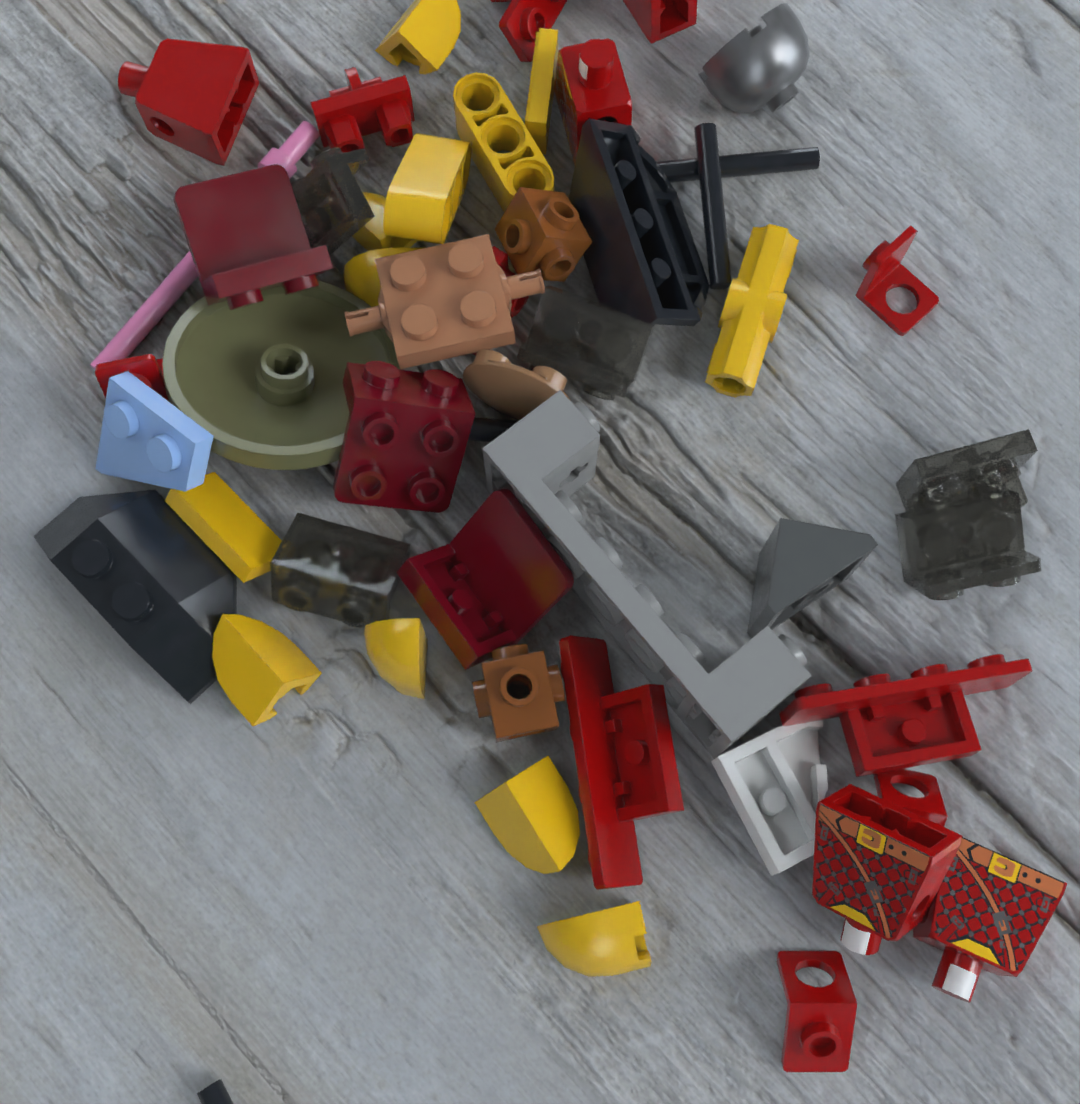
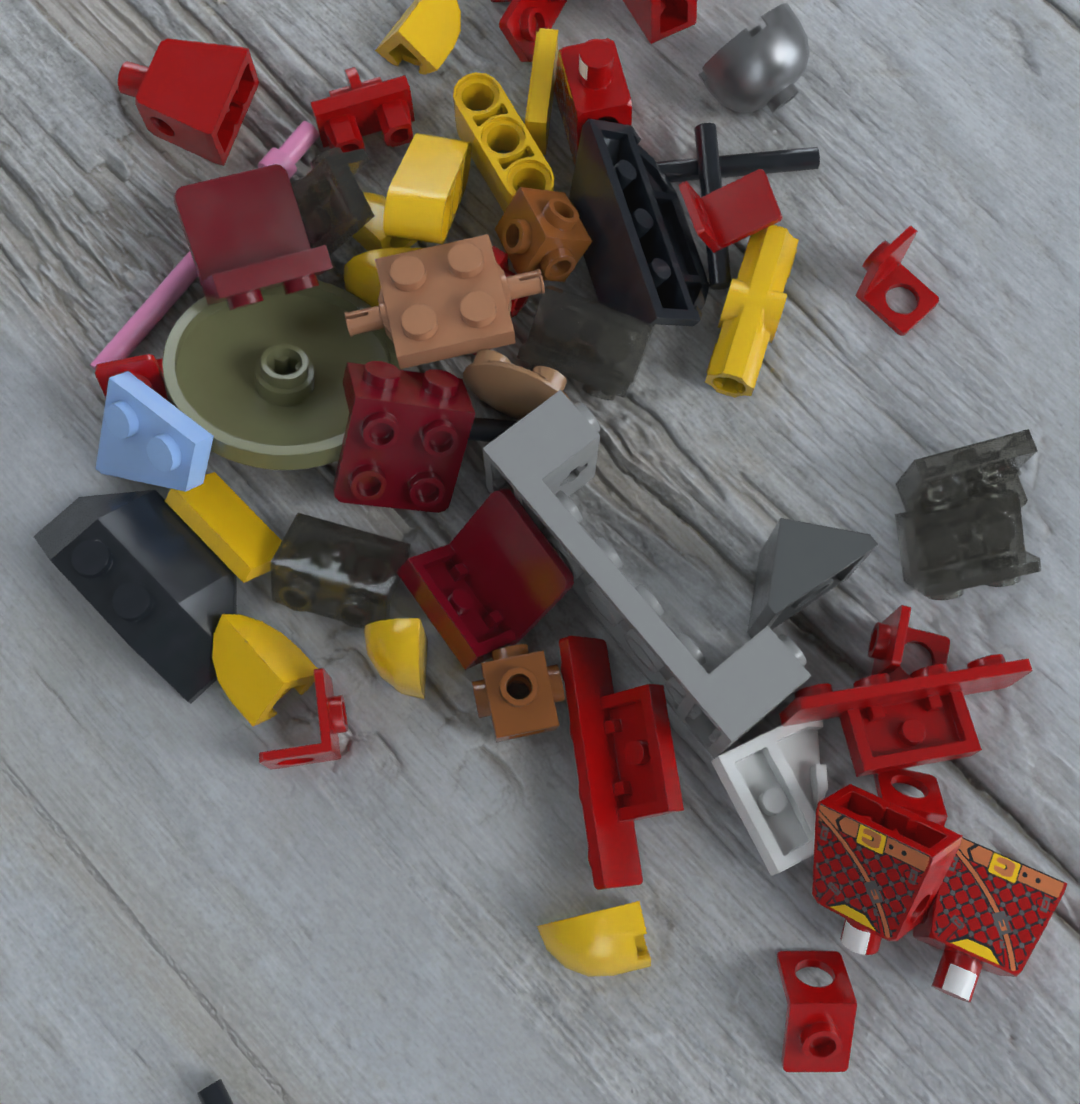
yellow brick [474,756,580,874] -> none
none -> red bracket [259,668,348,770]
none -> red bracket [678,169,782,253]
none -> red bracket [868,605,950,681]

